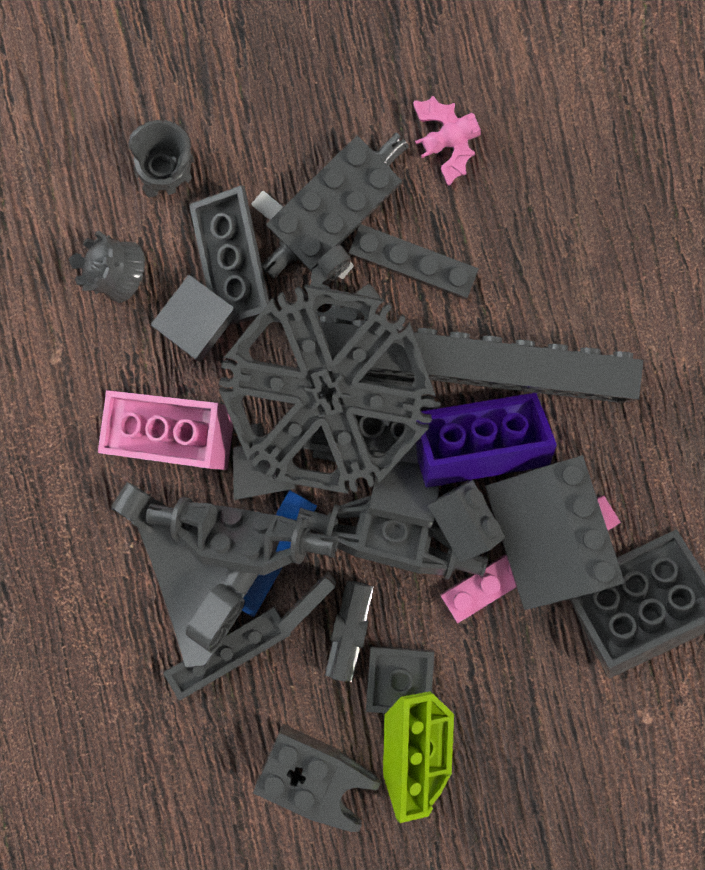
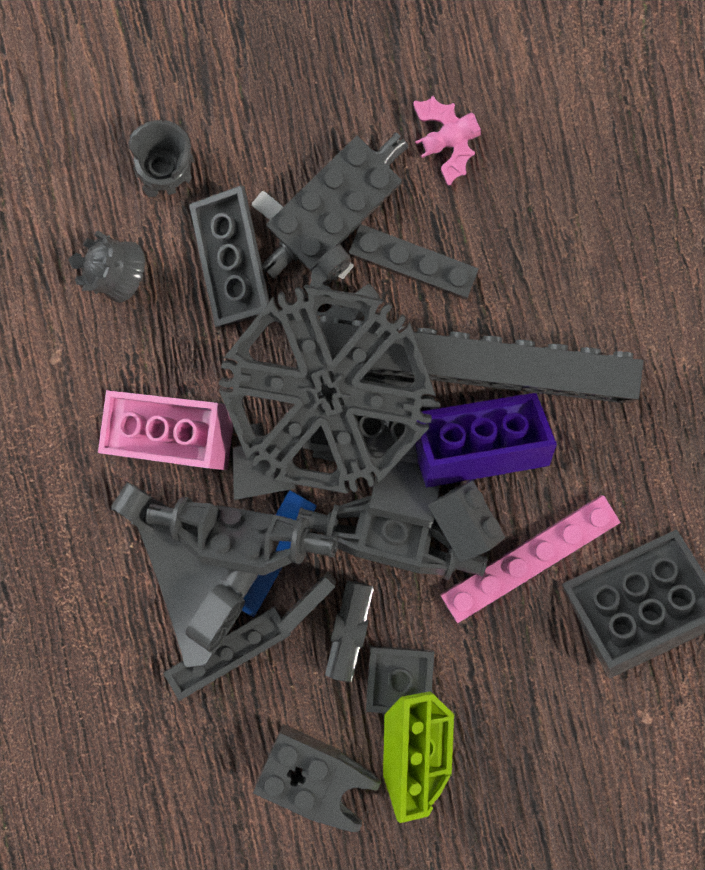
tile [151,275,239,363] -> none
dark grey slope [485,455,625,610] -> none

